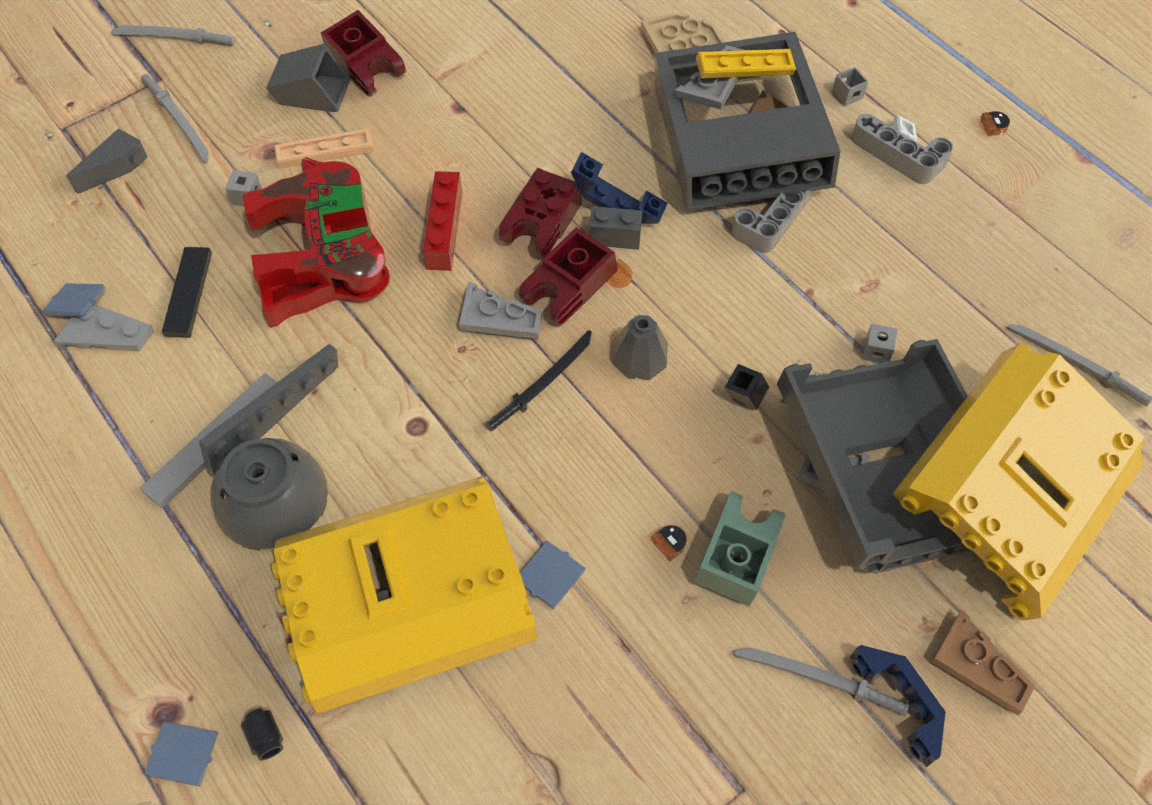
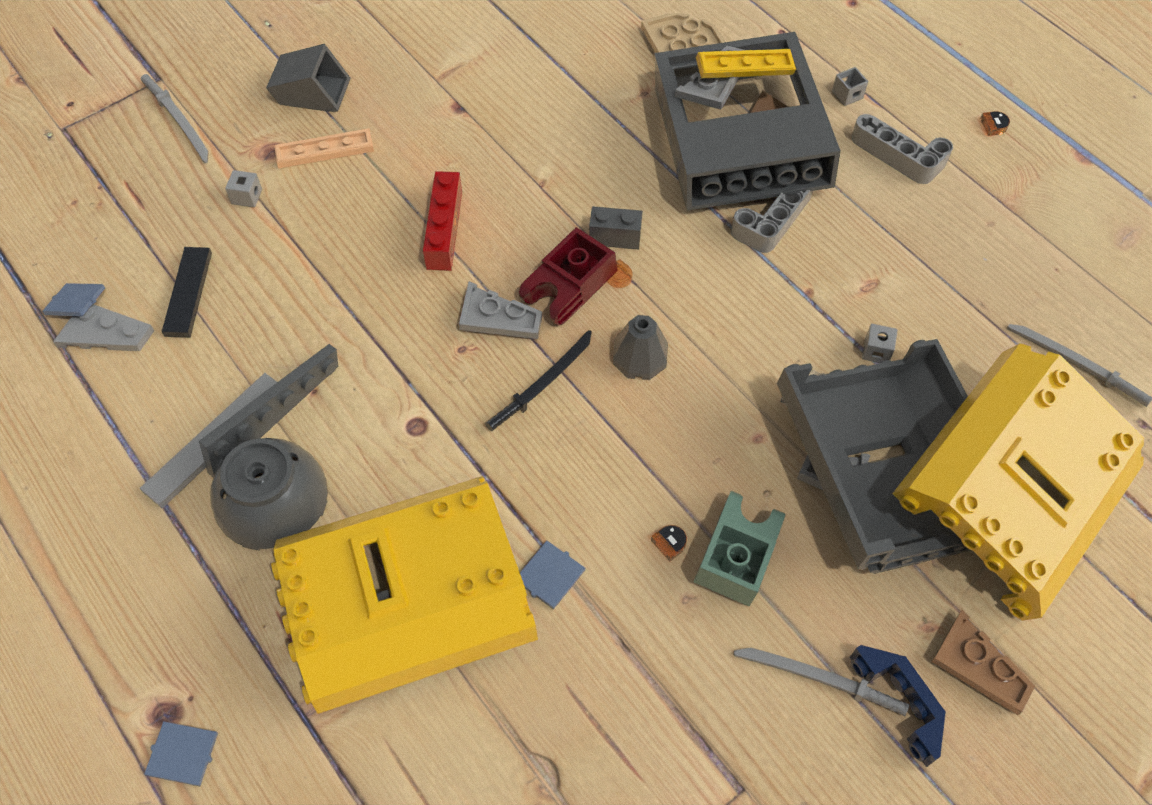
dark grey slope [66,128,148,194] -> none
light grey sword [111,25,235,46] -> none
black brick [241,708,283,761] -> none
red animal [243,157,390,328] -> none
dark red brick [321,10,406,96] -> none
dark red brick [499,168,582,257] -> none
dark blue slope [571,152,668,224] -> none
black brick [725,364,769,410] -> none
white slope [892,115,917,142] -> none

